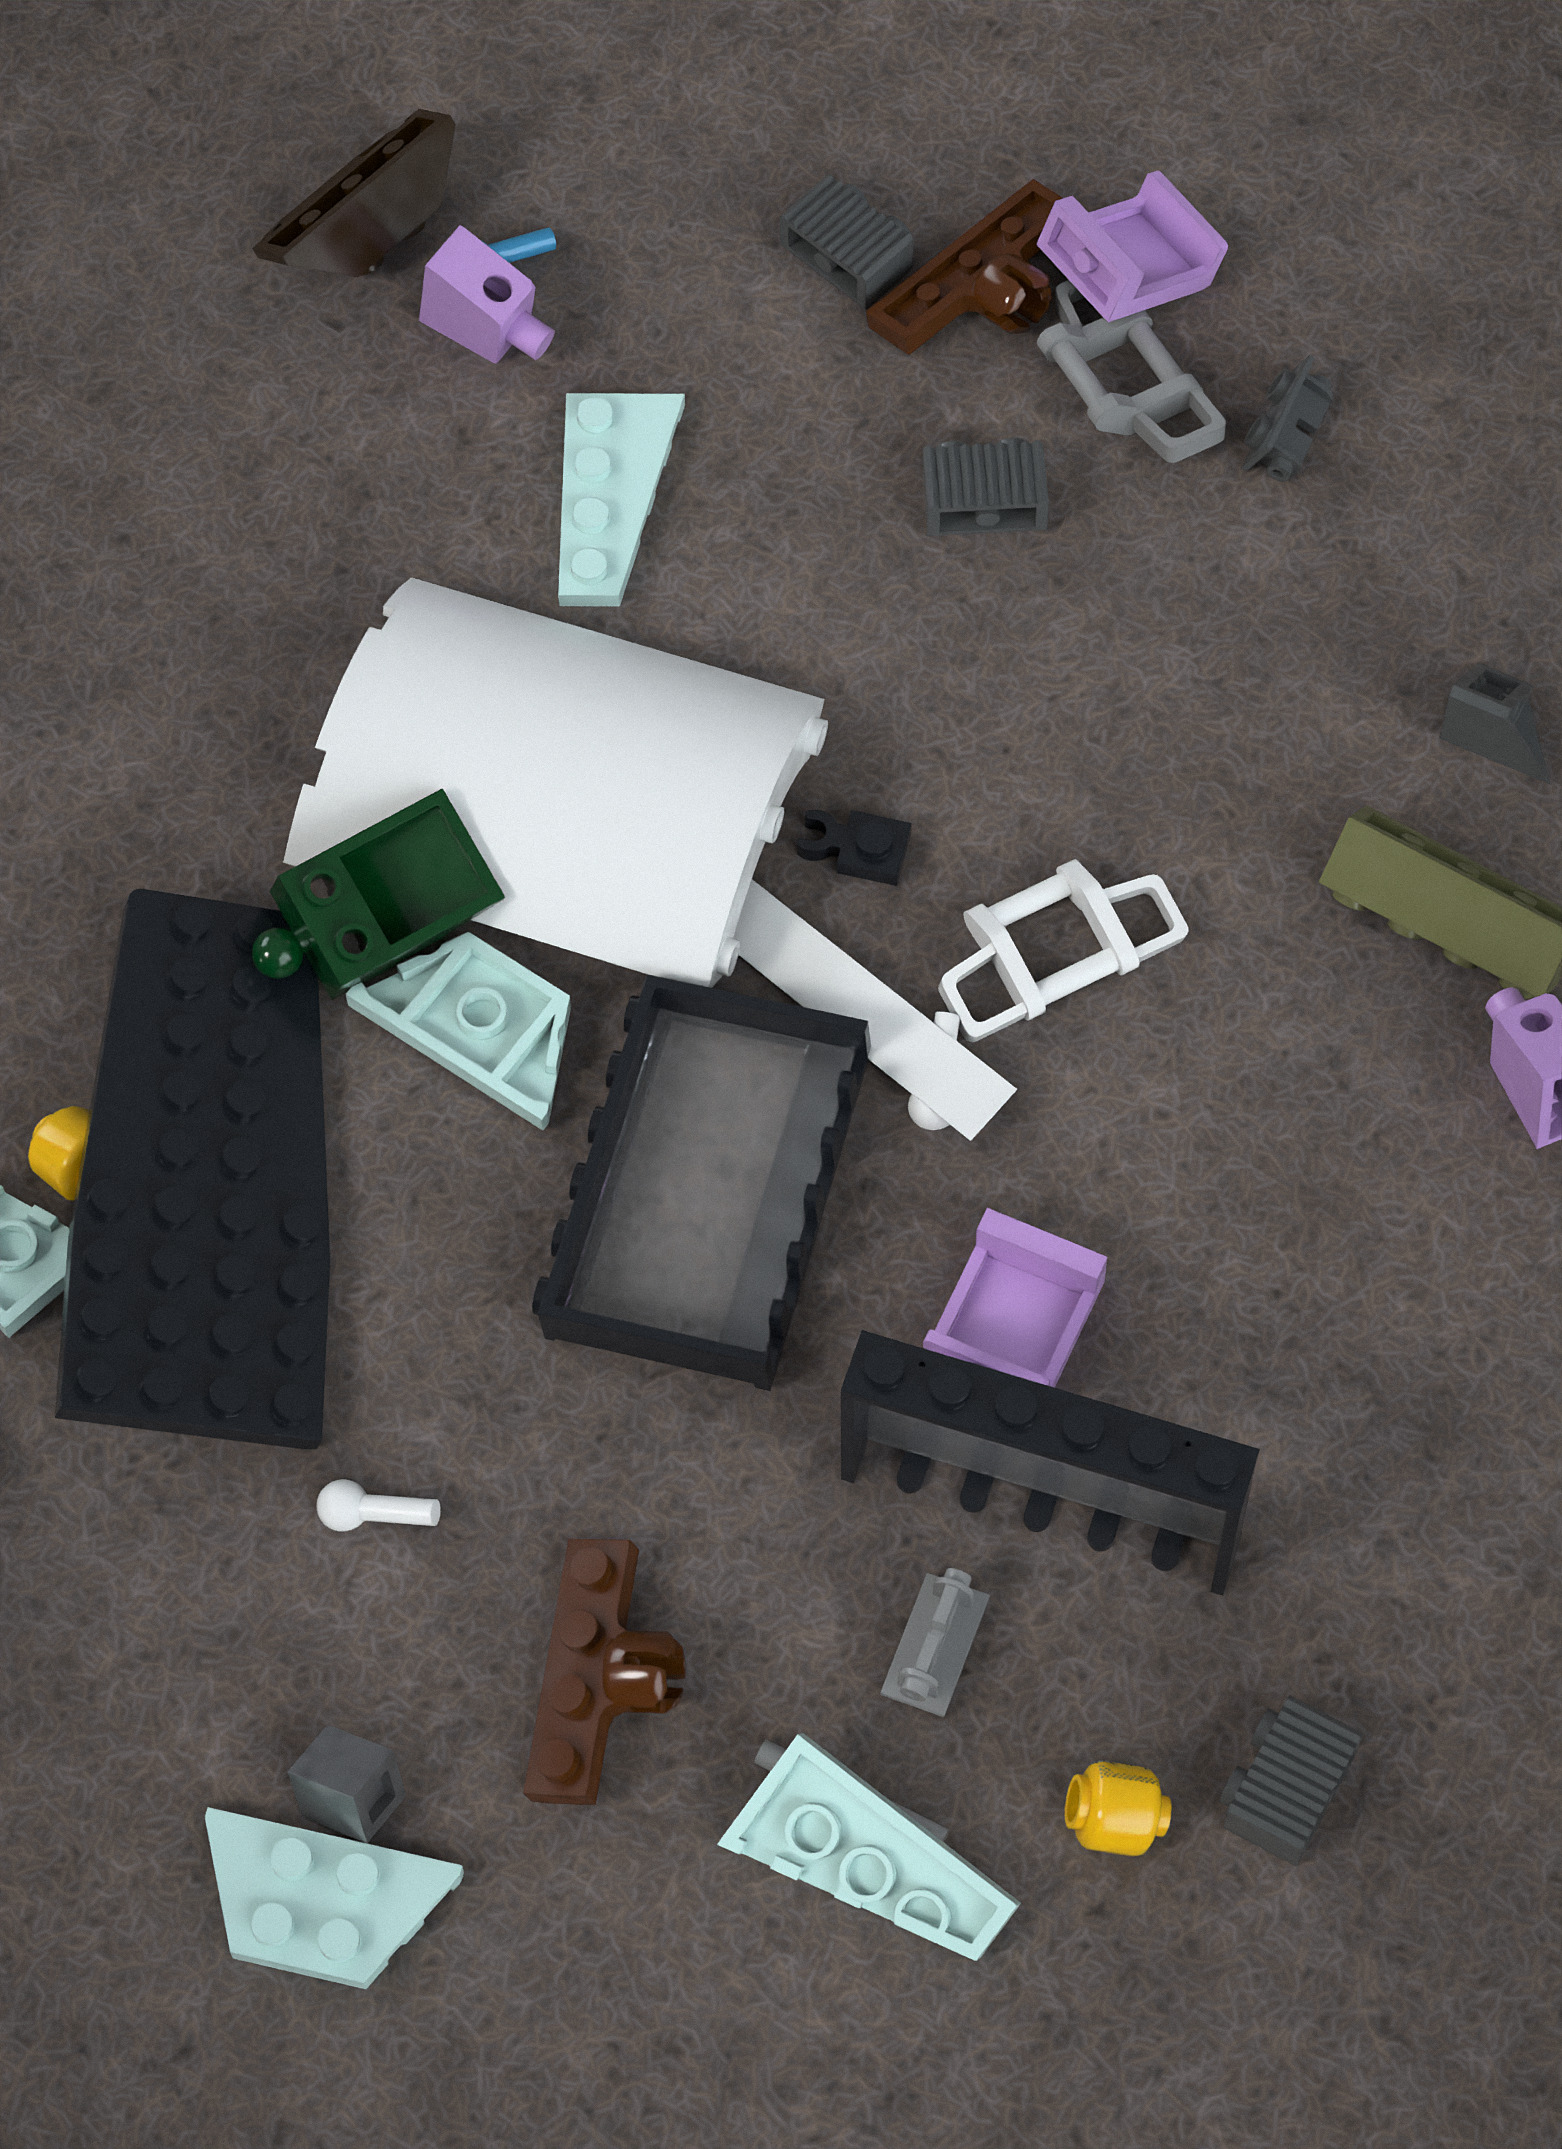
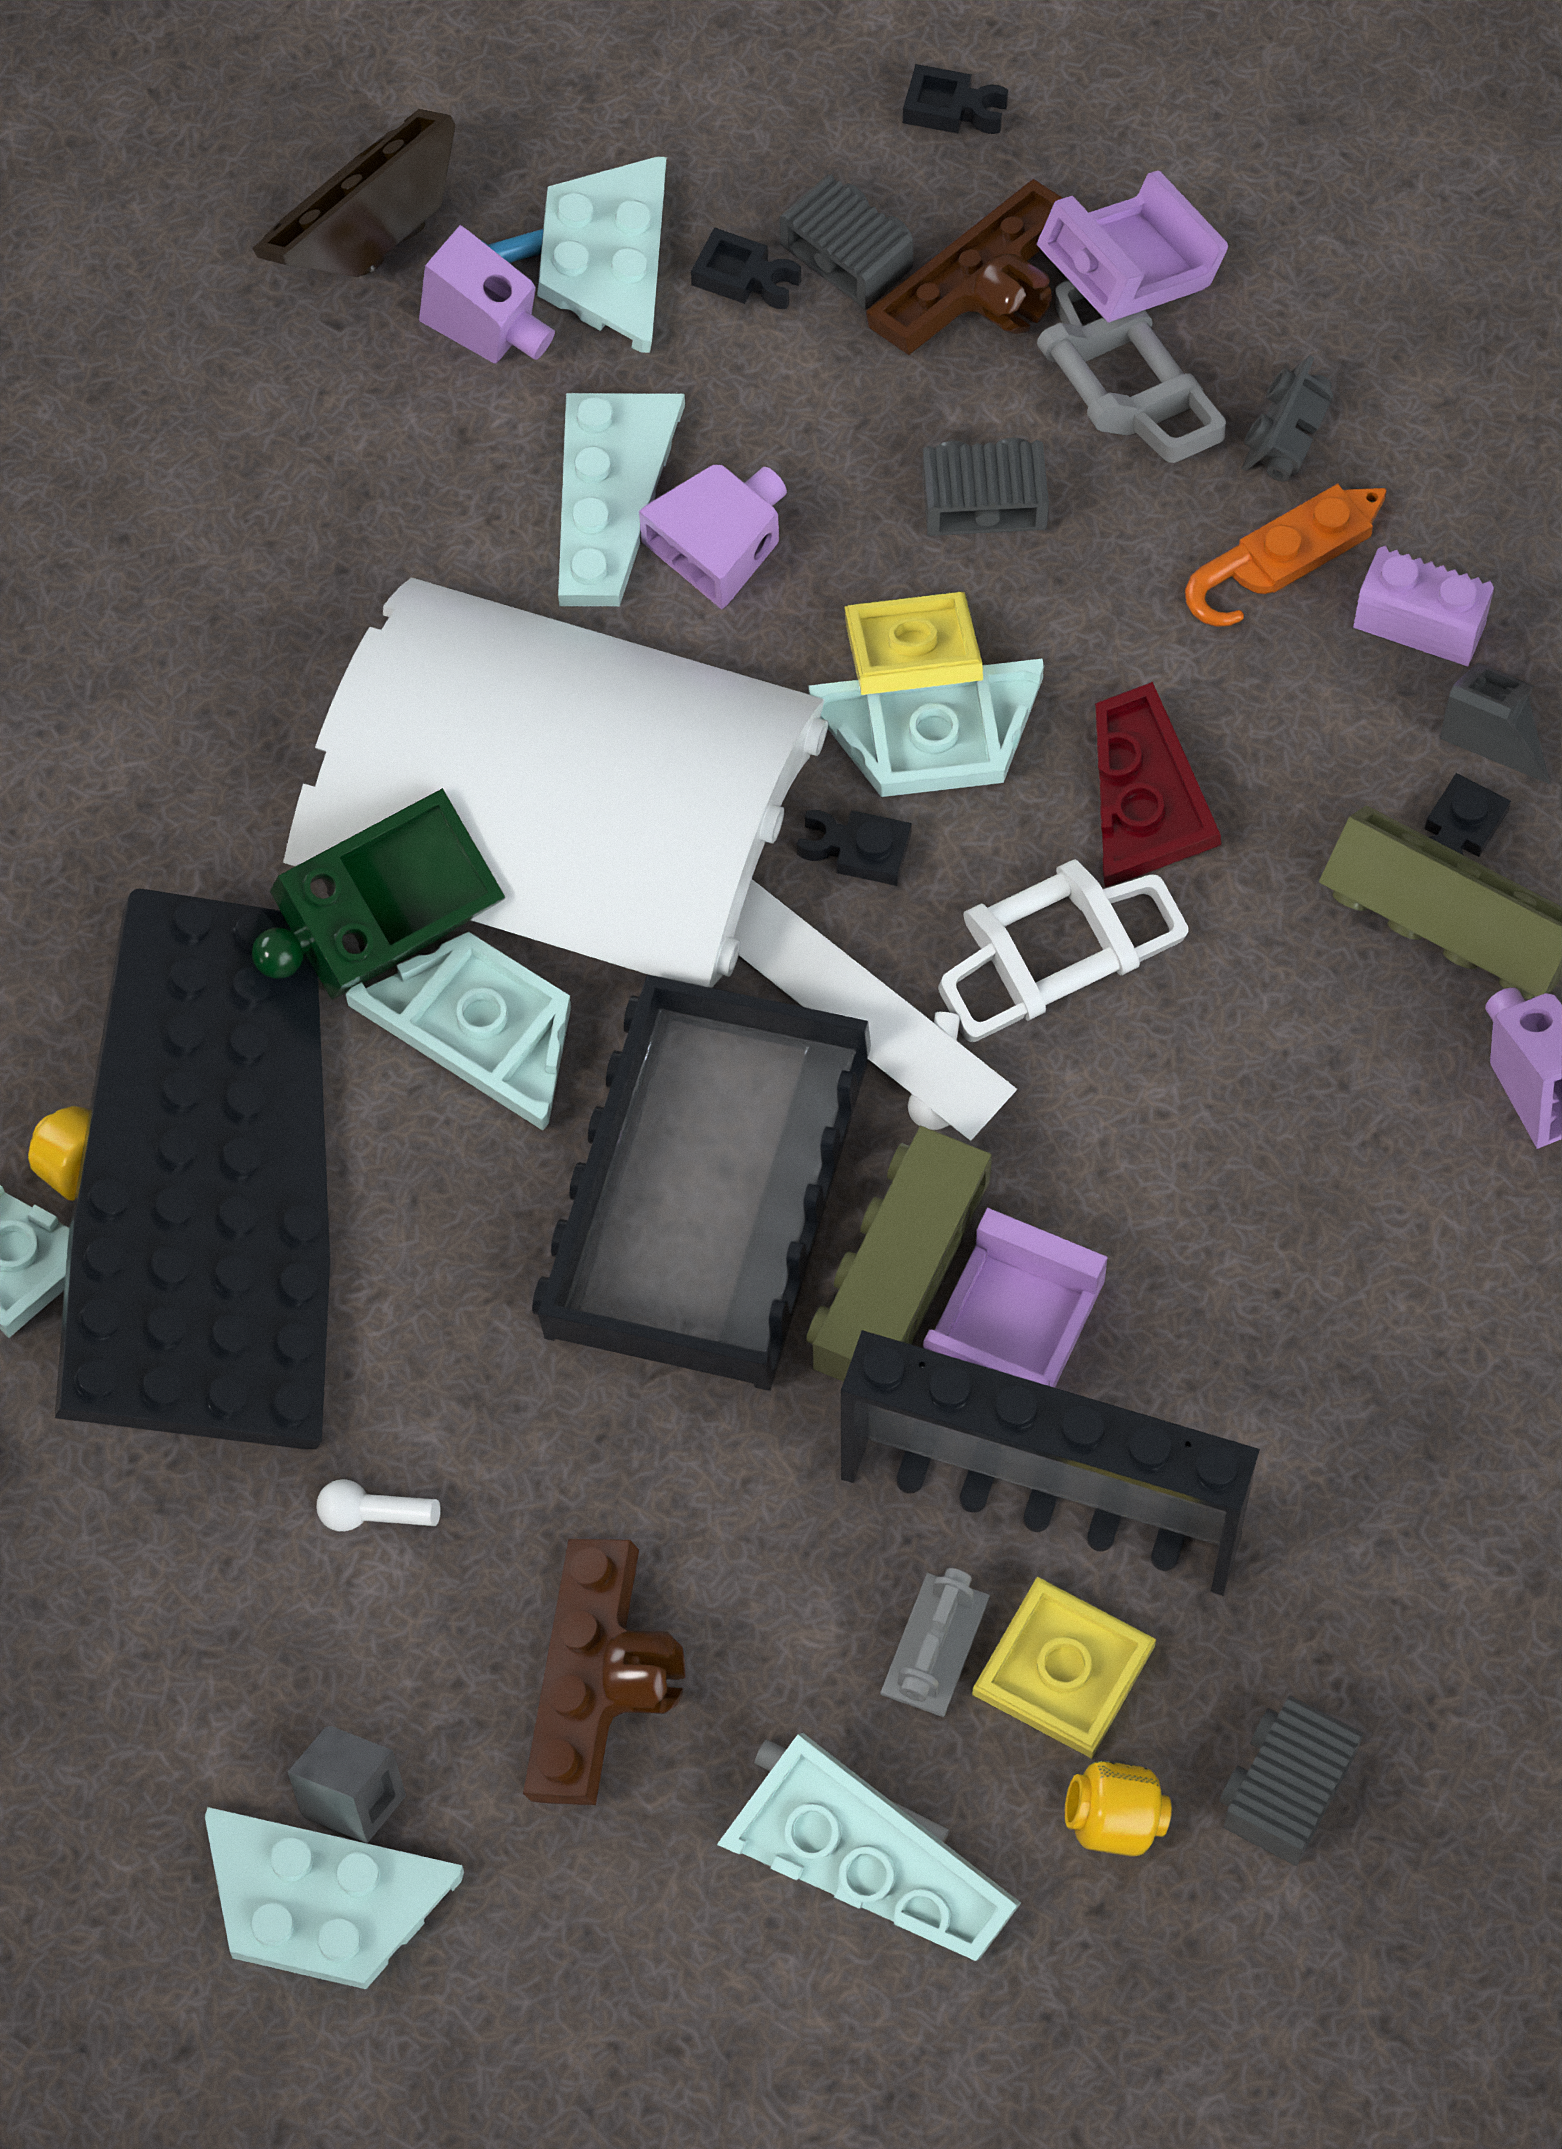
none -> light aqua wing [537,156,667,353]
none -> lavender torso [639,465,787,609]
none -> black plate [691,227,801,309]
none -> olive brick [806,1125,992,1382]
none -> light aqua wing [809,659,1044,797]
none -> light yellow tile [844,592,983,695]
none -> black plate [902,64,1009,134]
none -> light yellow tile [972,1577,1156,1759]
none -> dark red wing [1095,682,1222,887]
none -> orange plate [1185,484,1387,627]
none -> lavender brick [1353,546,1494,667]
none -> black plate [1425,773,1511,857]

